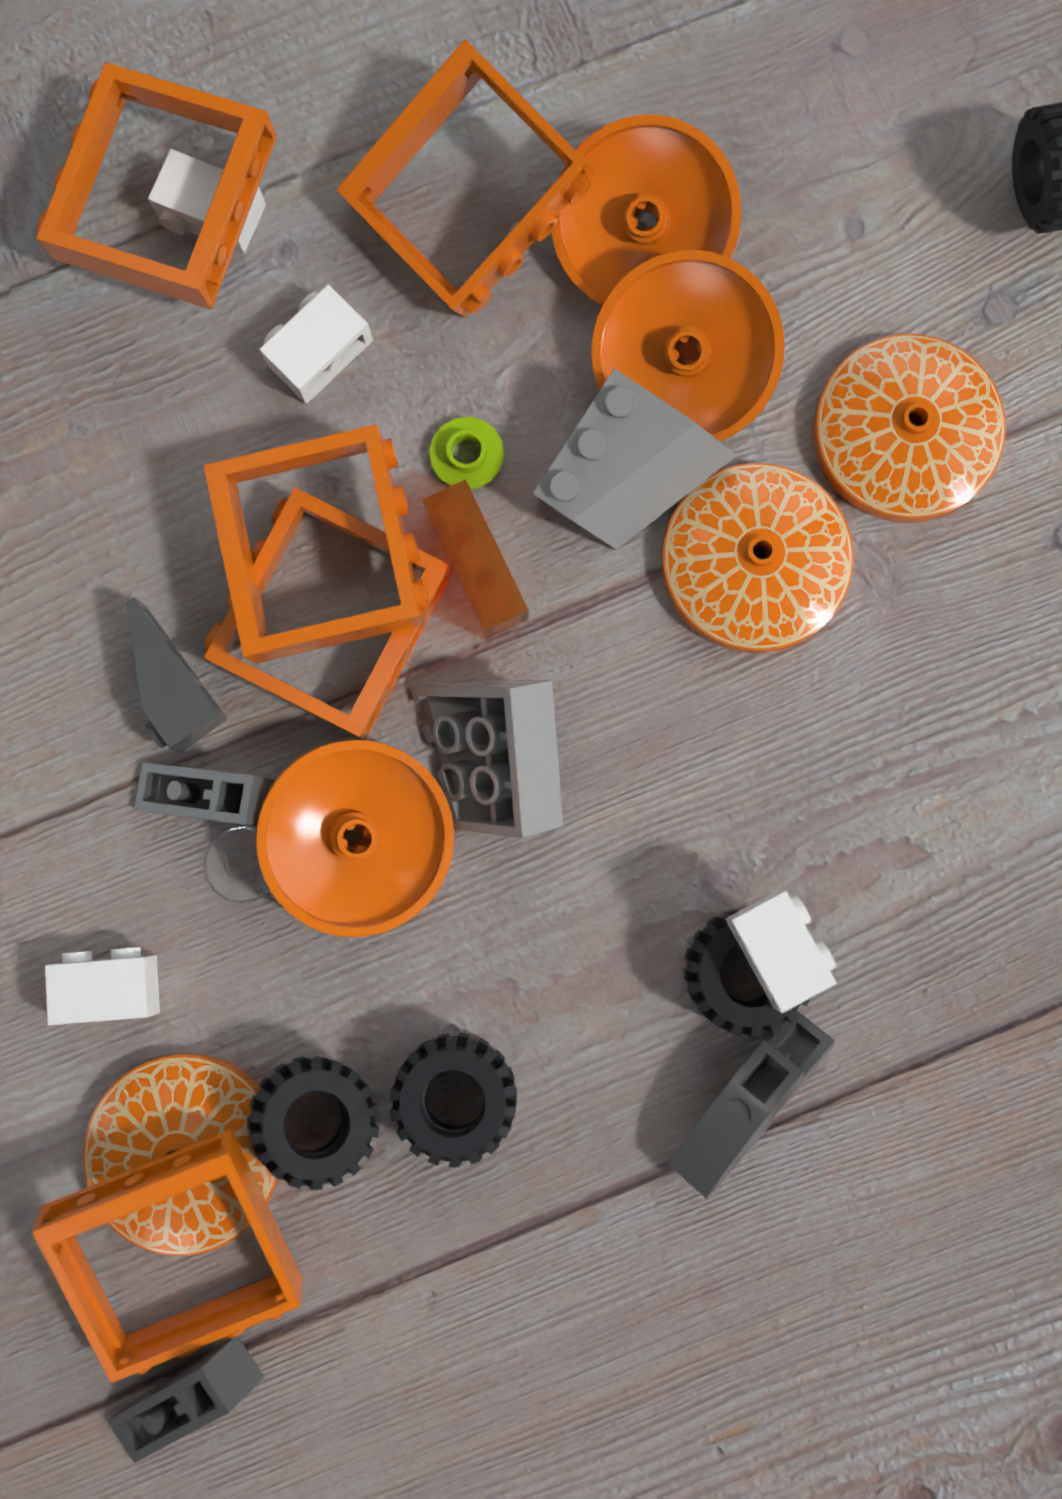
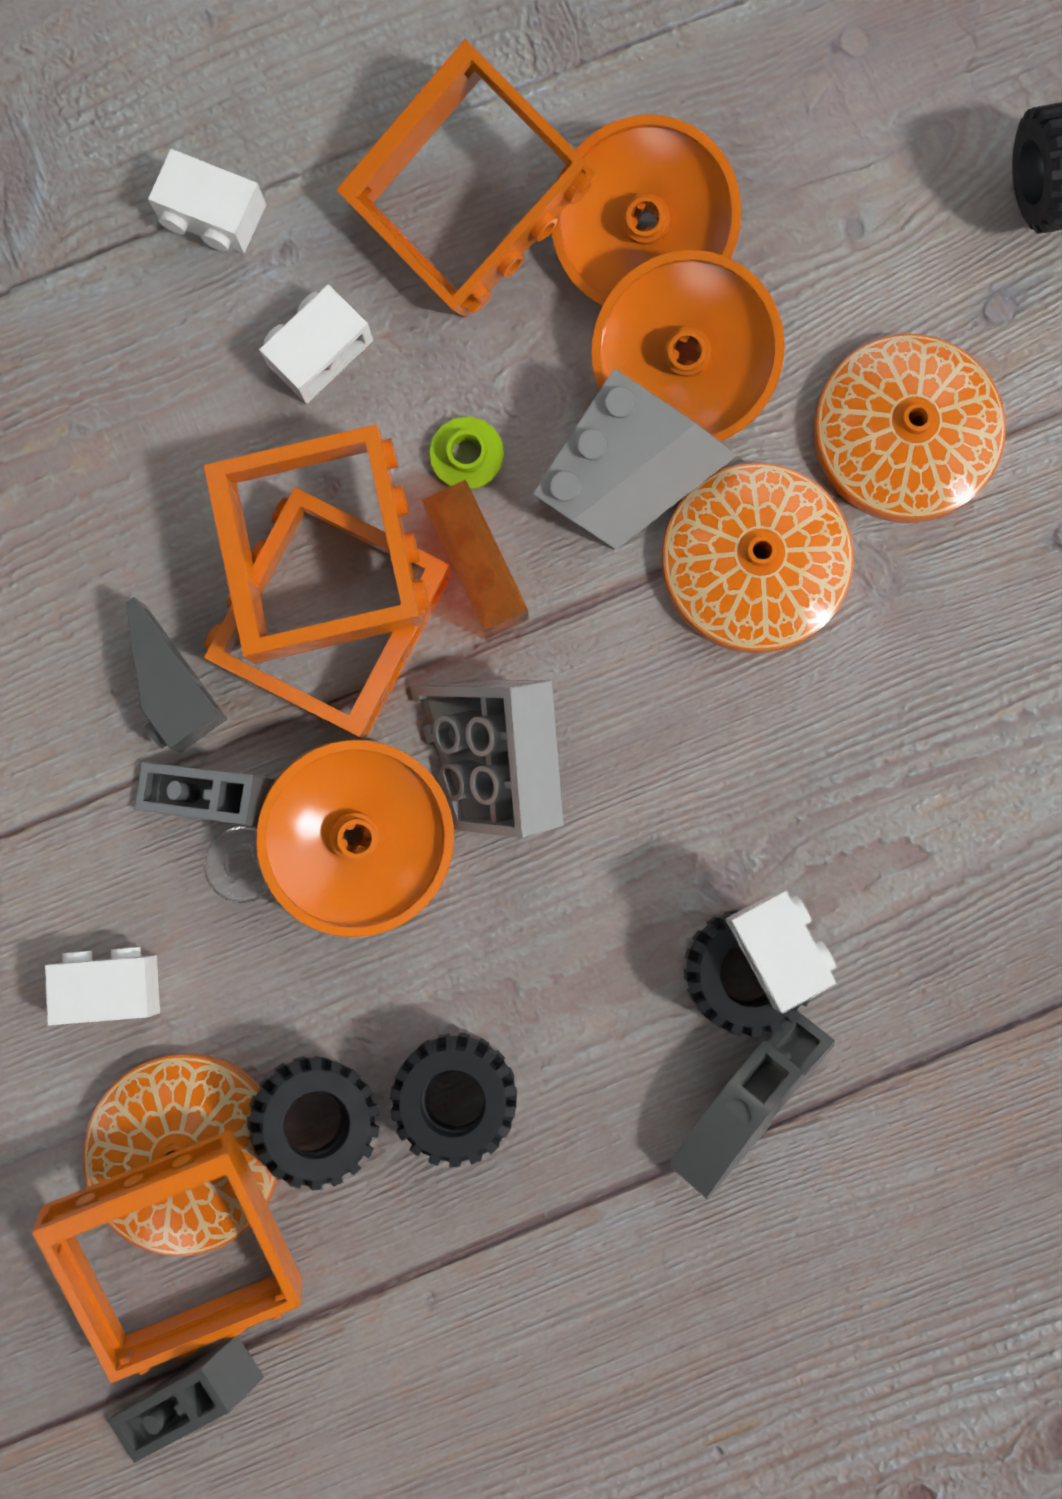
orange window [36,62,278,310] -> none

